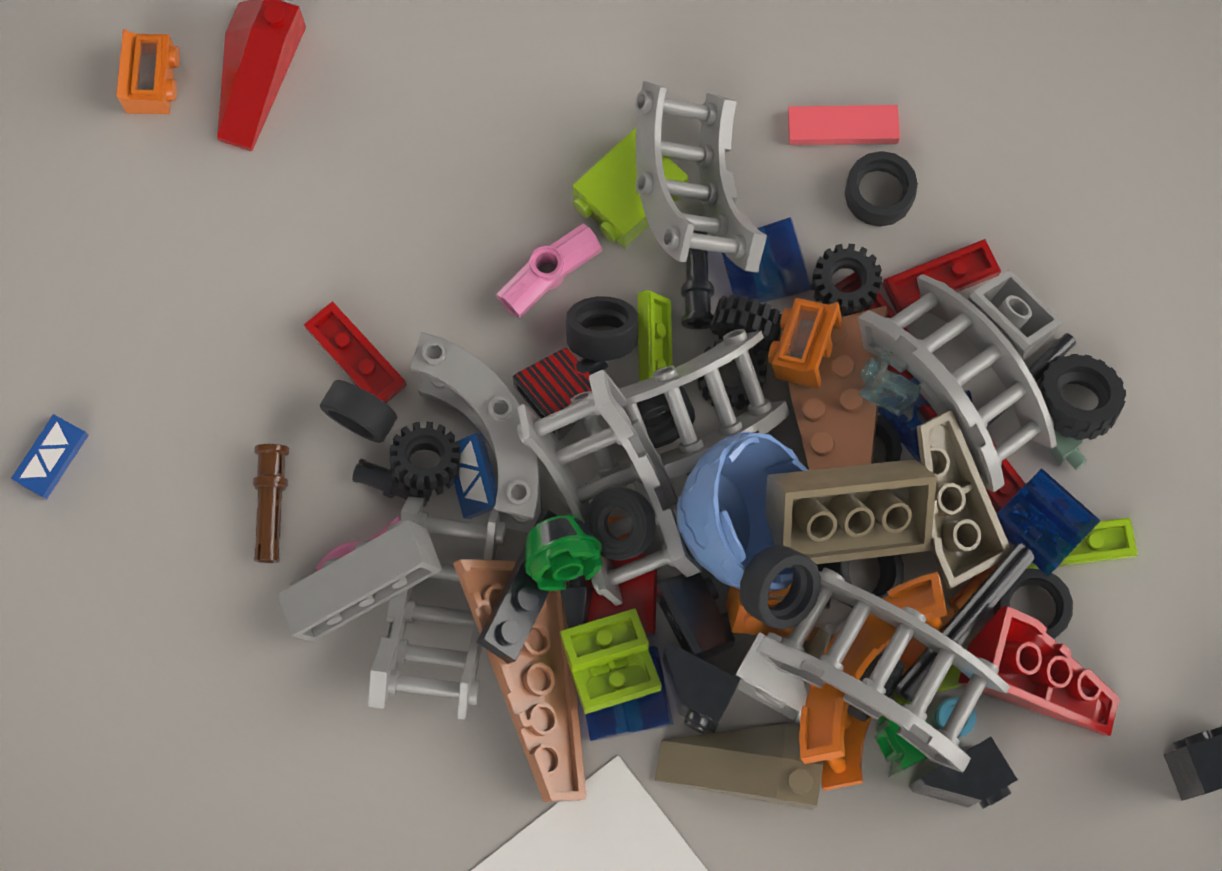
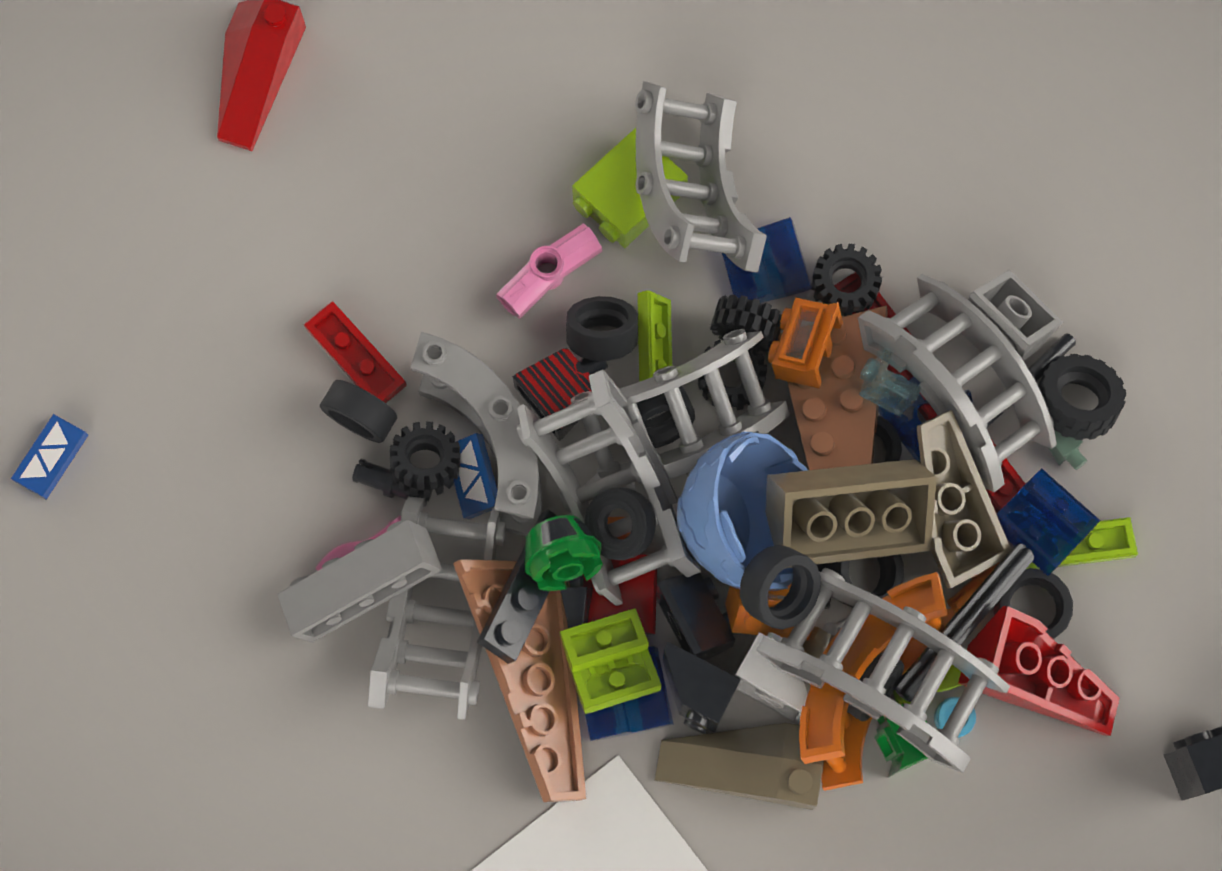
orange window [116,29,180,114] -> none
reddish brown pin [253,444,290,563] -> none
black pin [681,215,715,330] -> none
coral tile [787,105,900,145] -> none
black tyre [844,151,918,227] -> none
red tile [882,239,1001,314] -> none
black slope [909,736,1018,809] -> none

